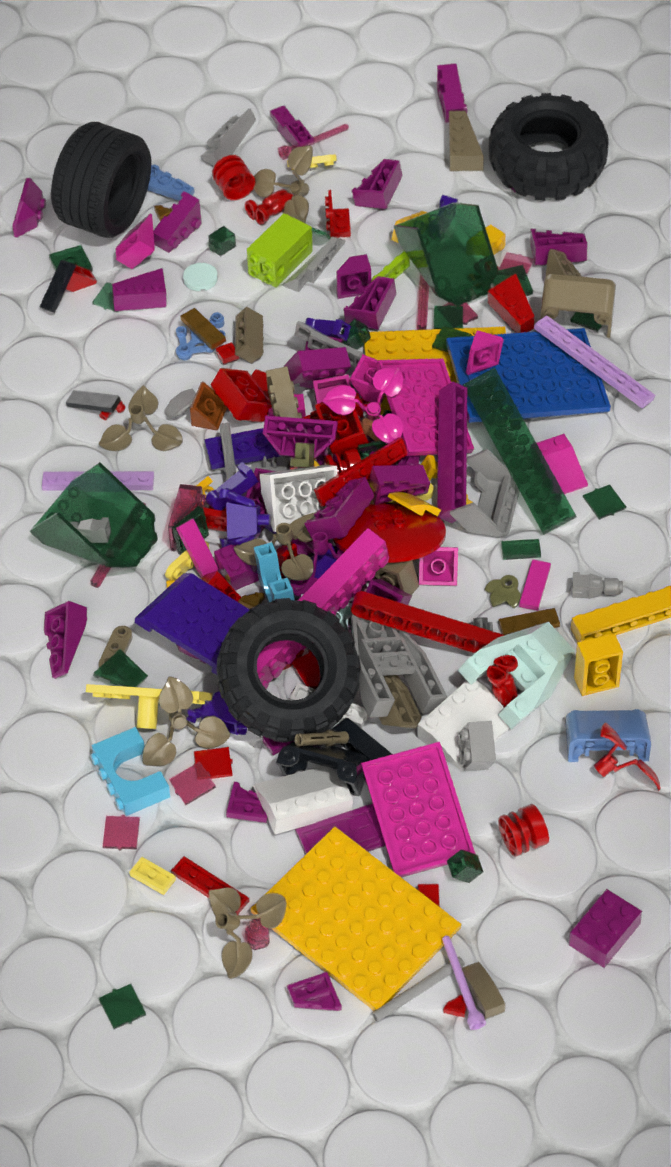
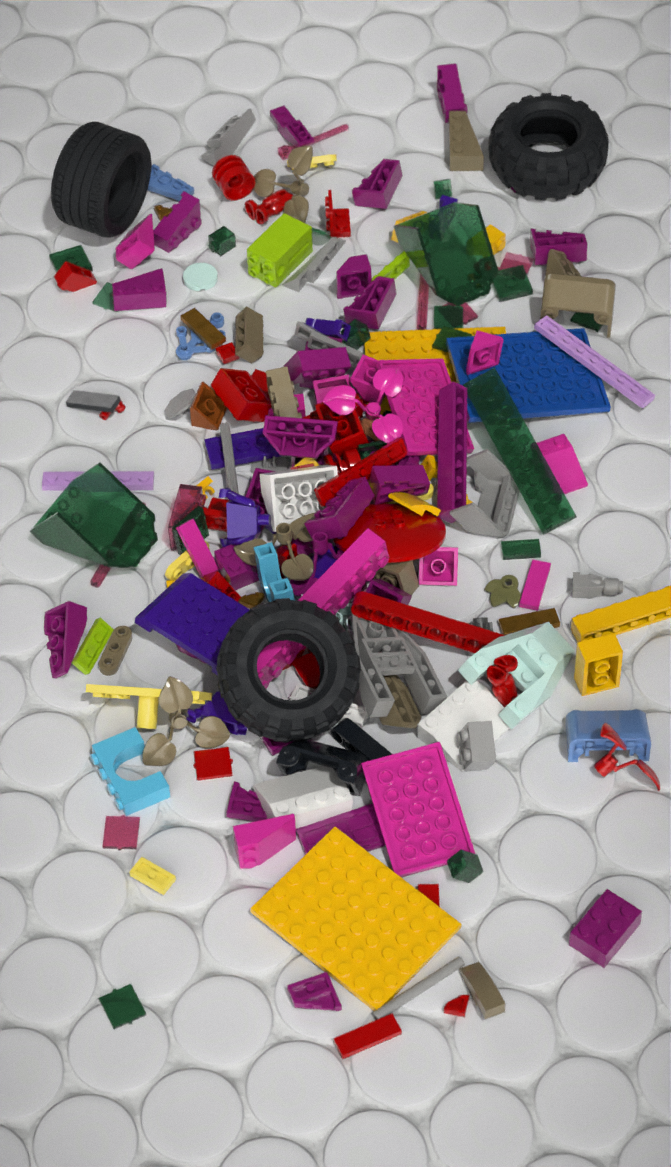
magenta wedge [12,178,46,238] -> none
black tile [39,260,76,313] -> none
light grey piece [59,517,111,543] -> none
clear green wing [93,649,148,687] -> none
dark tan plant [99,385,183,451] -> none
clear pink piece [169,762,216,805] -> none
red tile [171,856,250,915] -> none
dark purple leg [206,462,259,510] -> none
dark tan plant [209,888,287,979] -> none
clear pink rock [245,918,270,950] -> none
olive panel [290,443,315,467] -> none
dark tan pin [295,730,349,746] -> none
lavender piece [442,936,486,1030] -> none
red wedge [488,273,535,333] -> none
red wheel [498,804,549,857] -> none
clear green piece [583,484,626,520] -> none
none -> lime plate [72,617,114,675]
none -> dark pink slope [233,814,296,869]
none -> red tile [333,1013,402,1059]
none -> clear green tile [433,179,452,199]

